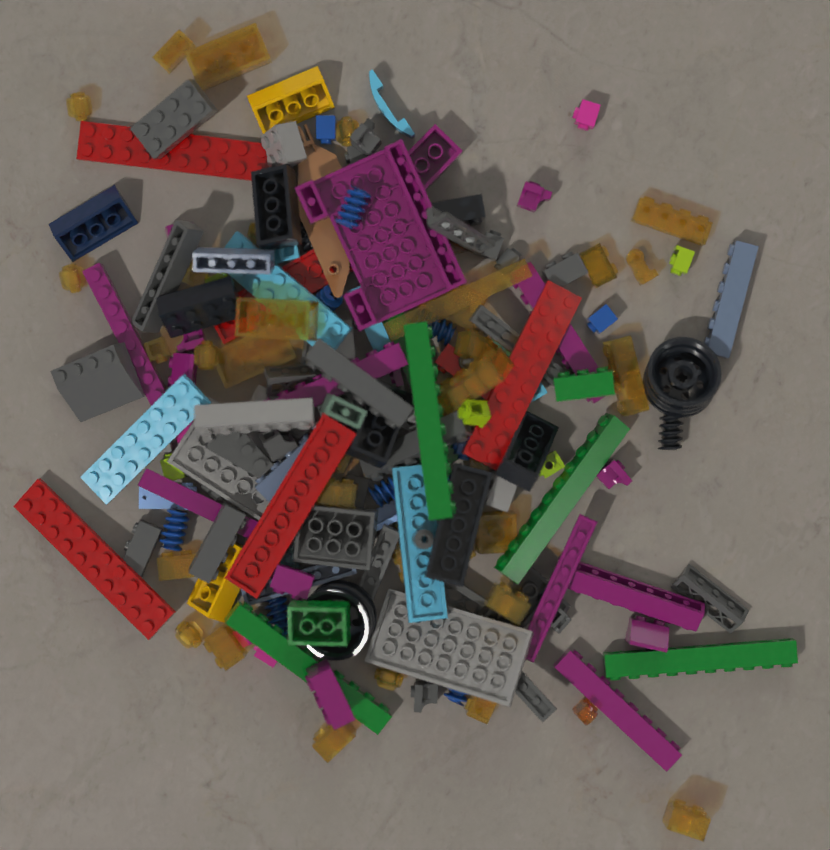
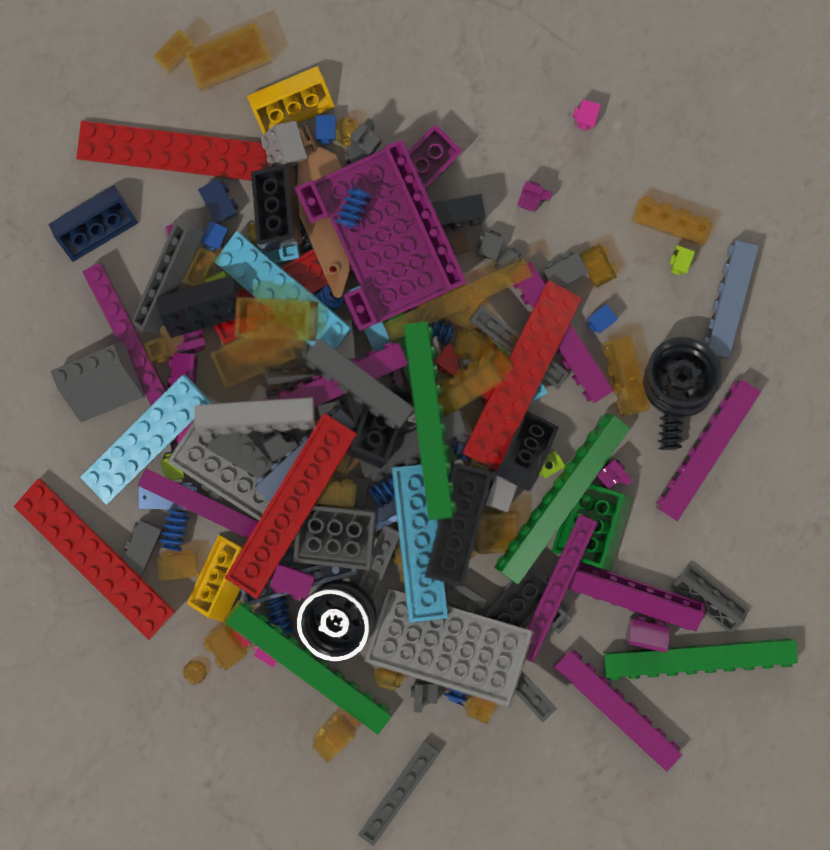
clear yellow head [59,263,86,293] -> none
clear yellow head [66,92,93,121] -> none
dark grey brick [130,79,218,159] -> none
clear yellow head [175,620,204,649] -> none
dark grey brick [188,502,247,583] -> none
sand blue brick [193,247,275,274] -> none
clear yellow head [194,341,219,370] -> none
green brick [287,600,350,646] -> none
magenta brick [305,659,355,730] -> none
sand green brick [319,393,367,429] -> none
medium azure slope [369,69,415,139] -> none
dark grey brick [412,529,434,549] -> none
dark grey fence [426,207,495,255] -> none
lime brick [458,399,491,428] -> none
clear yellow brick [484,581,531,625] -> none
green brick [554,366,615,402] -> none
clear orange leg [572,697,598,726] -> none
clear yellow leg [626,249,658,286] -> none
clear yellow brick [662,798,711,842] -> none
none -> clear yellow plate [183,660,207,685]
none -> dark blue brick [198,179,239,224]
none -> blue brick [201,221,229,252]
none -> dark grey plate [358,740,440,846]
none -> green slope [551,484,633,570]
none -> magenta brick [656,379,761,521]

